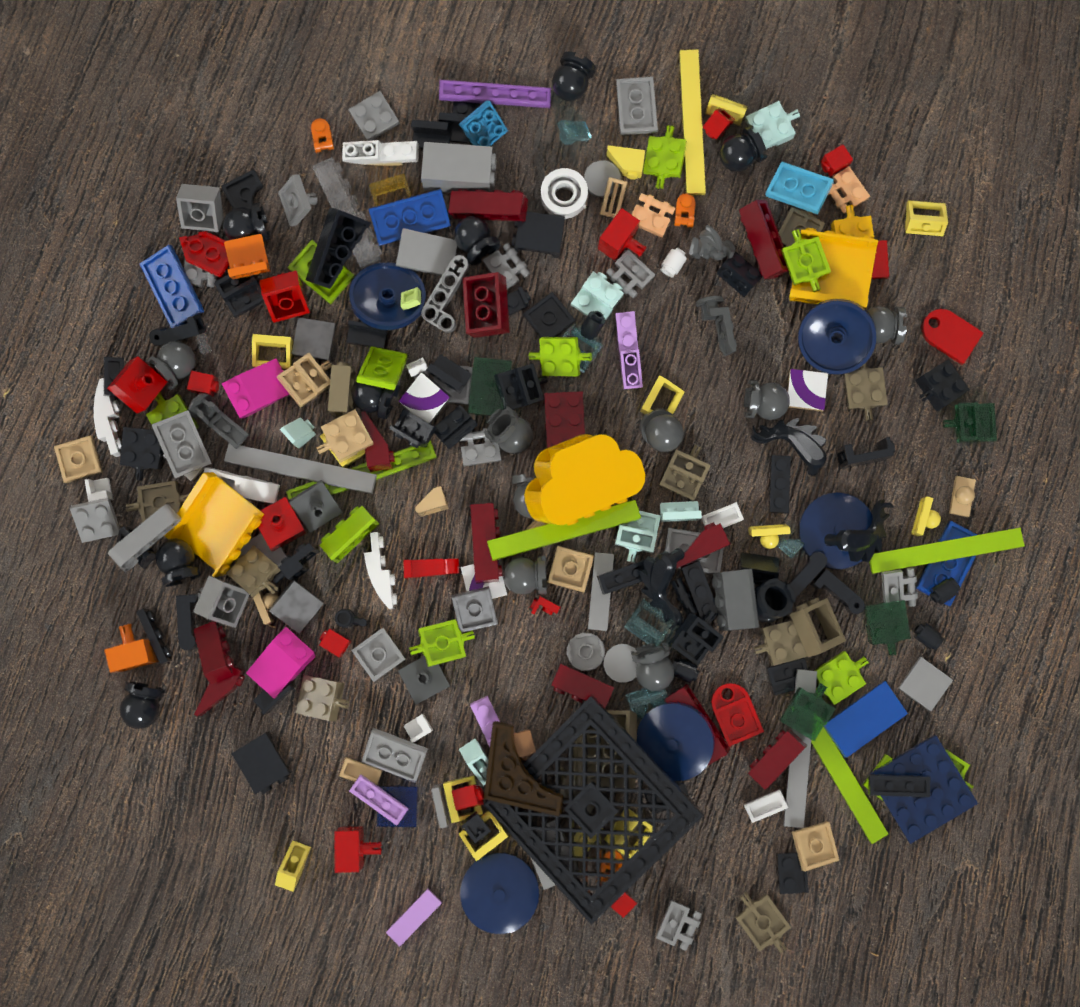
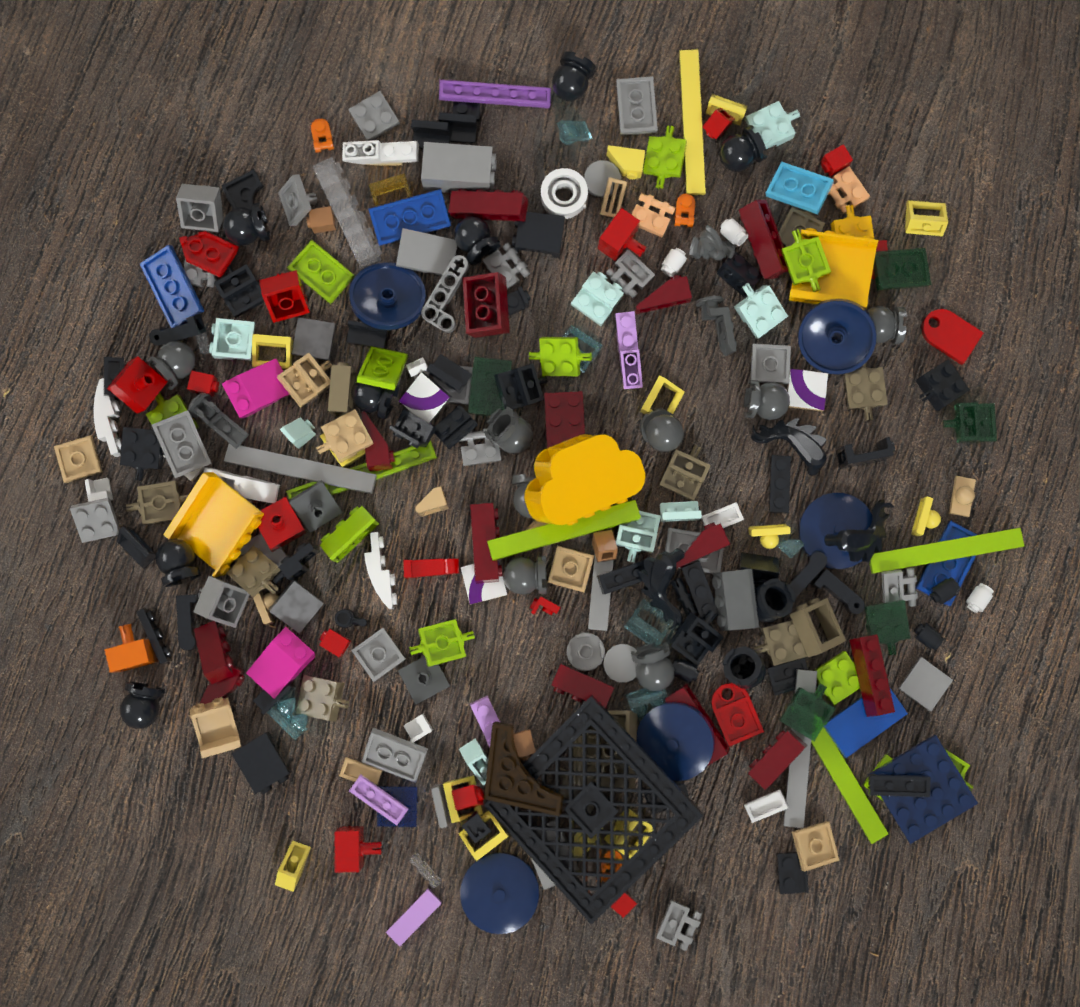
light grey beam [108,504,181,572] -> none
orange bracket [224,234,271,280] -> none
black wedge [306,208,371,289] -> none
yellowish green tile [400,287,421,310] -> none
flat silver tile [451,586,498,633] -> none
dark azure tile [459,100,508,146] -> none
black tile [523,291,576,338] -> none
black brick [581,311,606,340] -> none
dark tan plate [735,892,791,953] -> none
none -> tan panel [189,698,241,758]
none -> light aqua plate [209,318,255,361]
none -> clear light blue tile [267,698,307,740]
none -> medium nougat brick [306,206,336,234]
none -> clear axle [409,853,441,888]
none -> medium nougat brick [592,530,618,562]
none -> dark red slope [635,275,692,314]
none -> white brick [720,218,748,246]
none -> black tile [723,646,766,689]
none -> light aqua plate [734,283,788,339]
none -> light grey plate [750,344,791,384]
none -> dark red brick [849,634,895,717]
none -> clear green plate [873,248,931,291]
none -> white brick [966,583,994,613]

